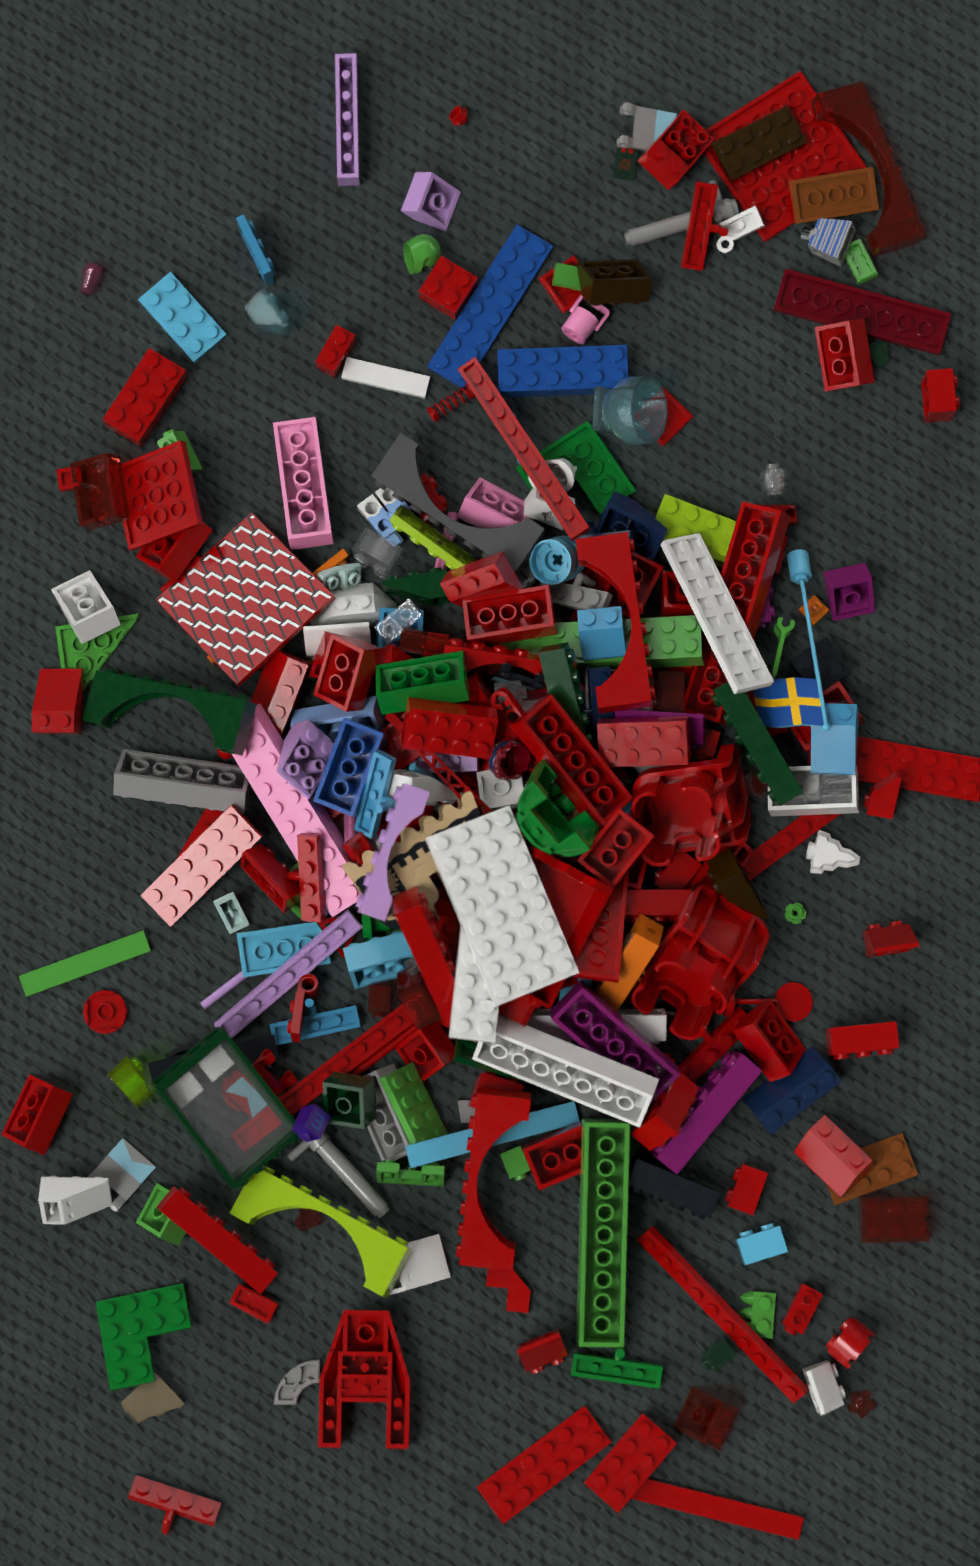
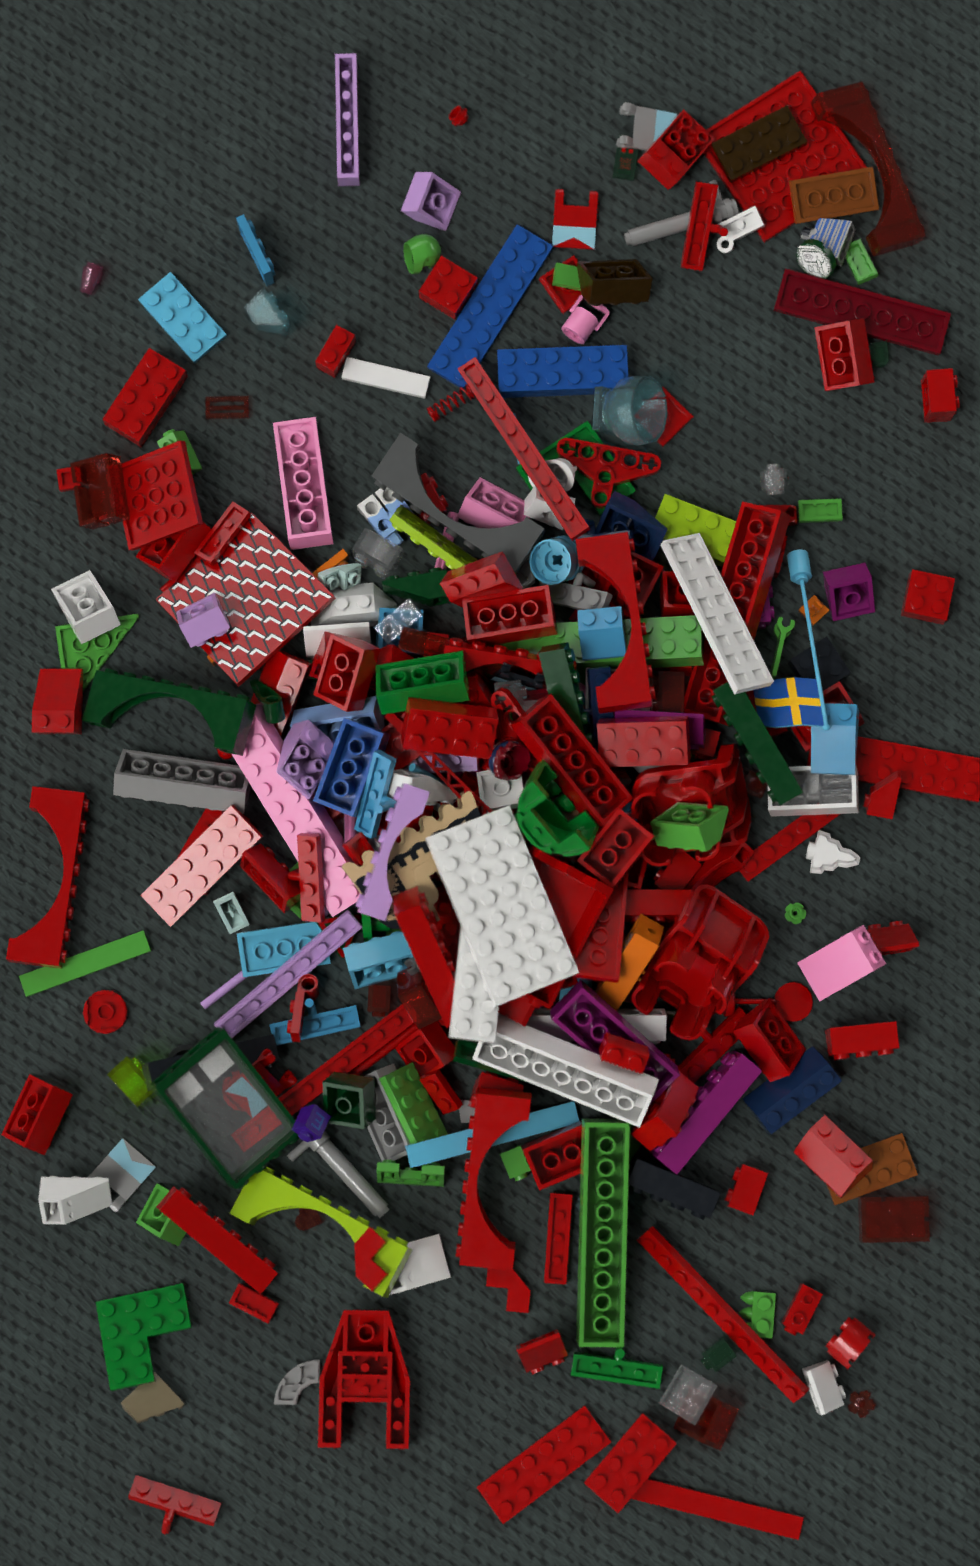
dark brown slope [706,848,769,919] -> none
medium azure brick [736,1223,788,1265] -> none
none -> red arch [6,786,90,969]
none -> lavender slope [176,592,230,648]
none -> red plate [194,501,251,566]
none -> clear red tile [205,396,249,420]
none -> dark green piece [249,679,285,724]
none -> red tile [355,1227,389,1292]
none -> red plate [419,1069,463,1115]
none -> red plate [544,1193,572,1285]
none -> red flag [552,189,598,250]
none -> red beam [557,438,661,509]
none -> red brick [599,1032,650,1074]
none -> bright green slope [650,802,728,852]
none -> clear plate [659,1364,717,1425]
none -> tile [796,239,836,279]
none -> bright green plate [798,499,843,523]
none -> bright pink slope [798,925,886,1001]
none -> red brick [901,569,955,625]

